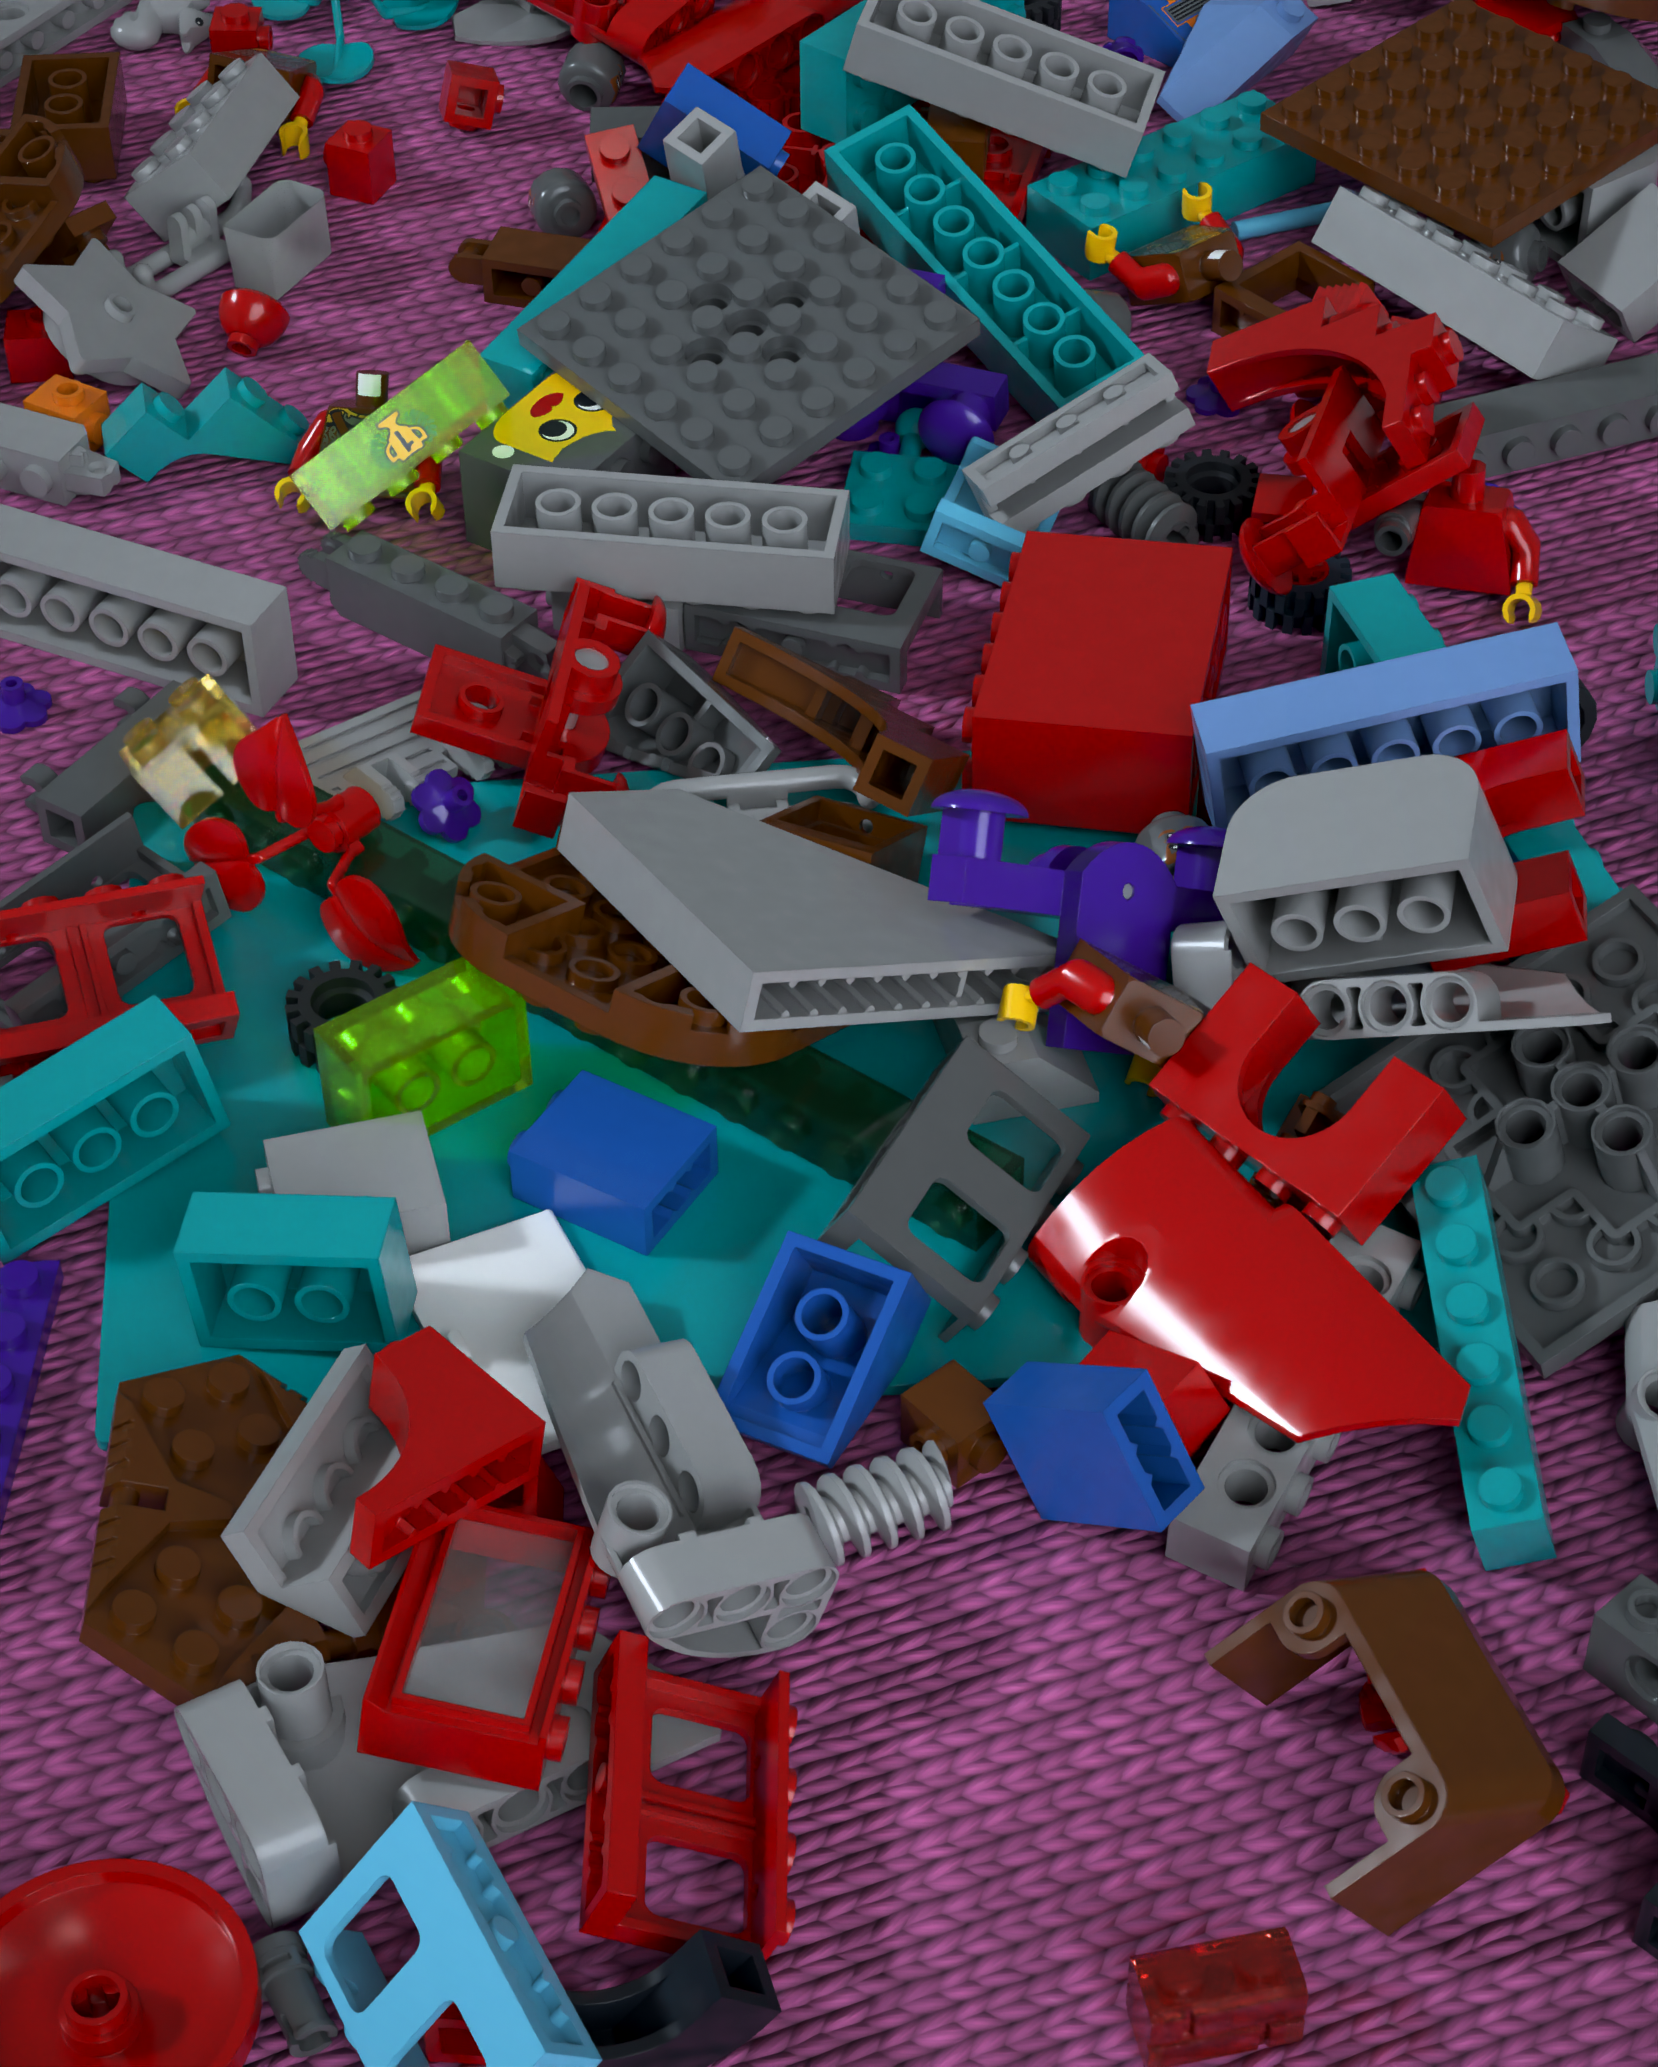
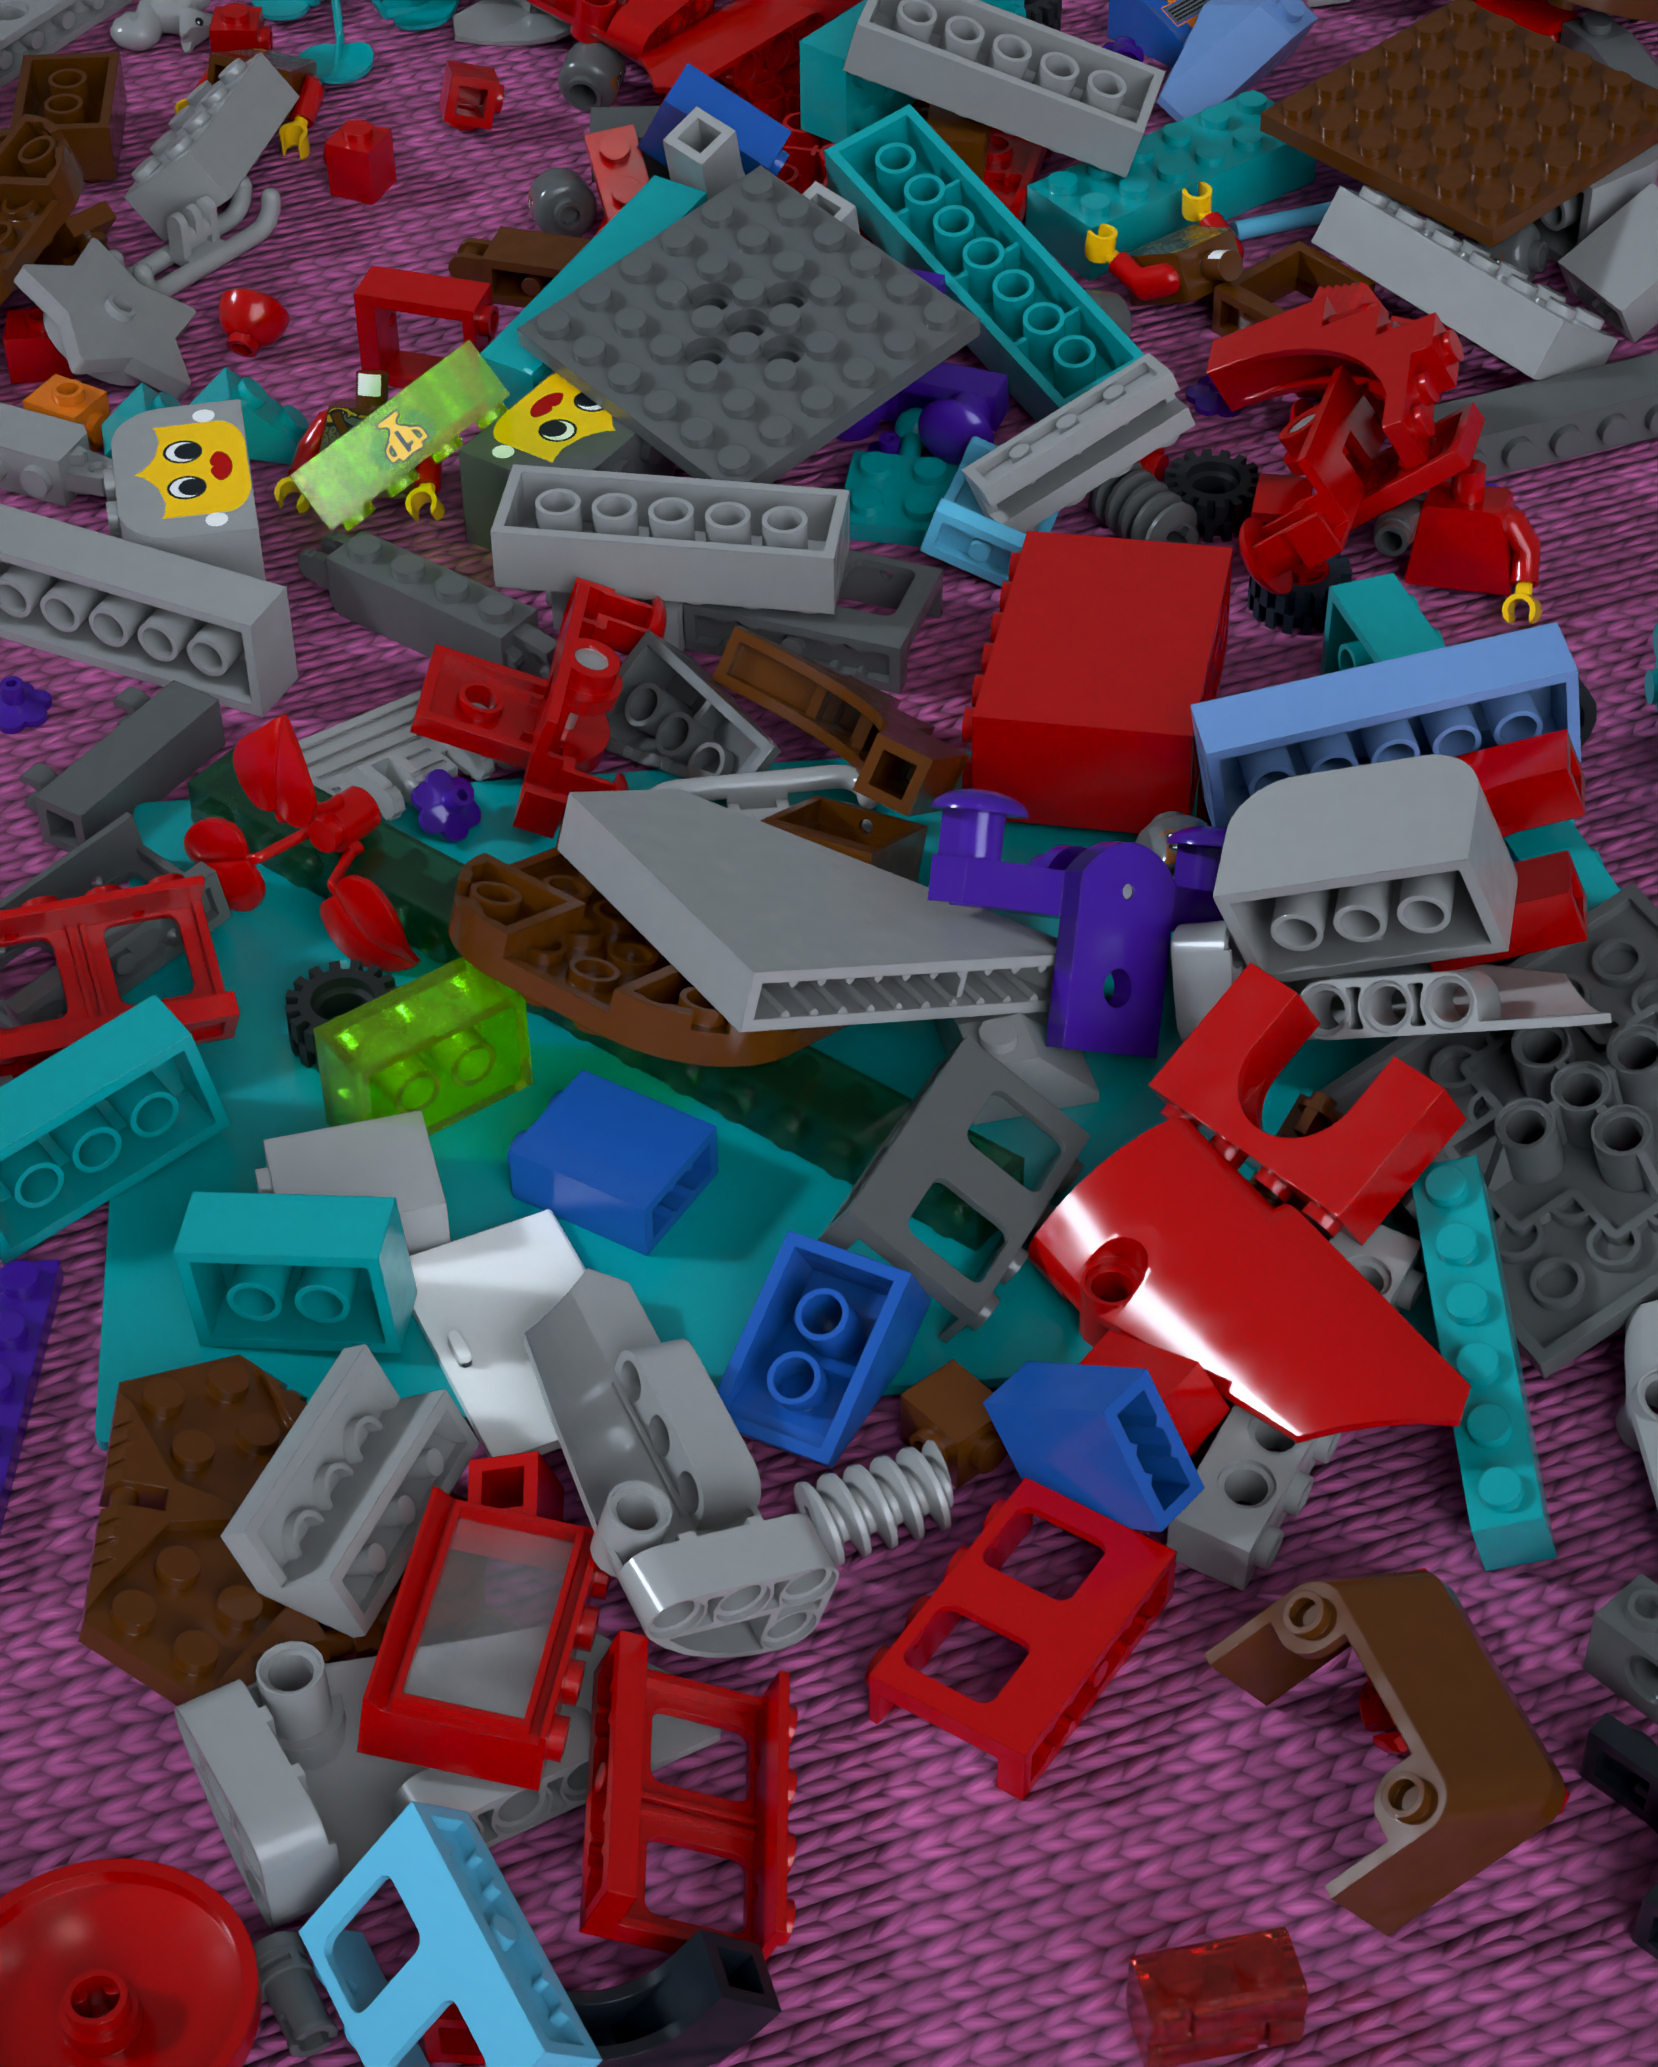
clear yellow piece [118,673,259,830] -> none
light grey piece [223,180,332,300] -> none
red arch [350,1326,546,1570] -> none
torso [996,938,1204,1097] -> none
none -> brick [103,399,266,581]
none -> red window [353,265,499,401]
none -> red window [865,1477,1177,1801]

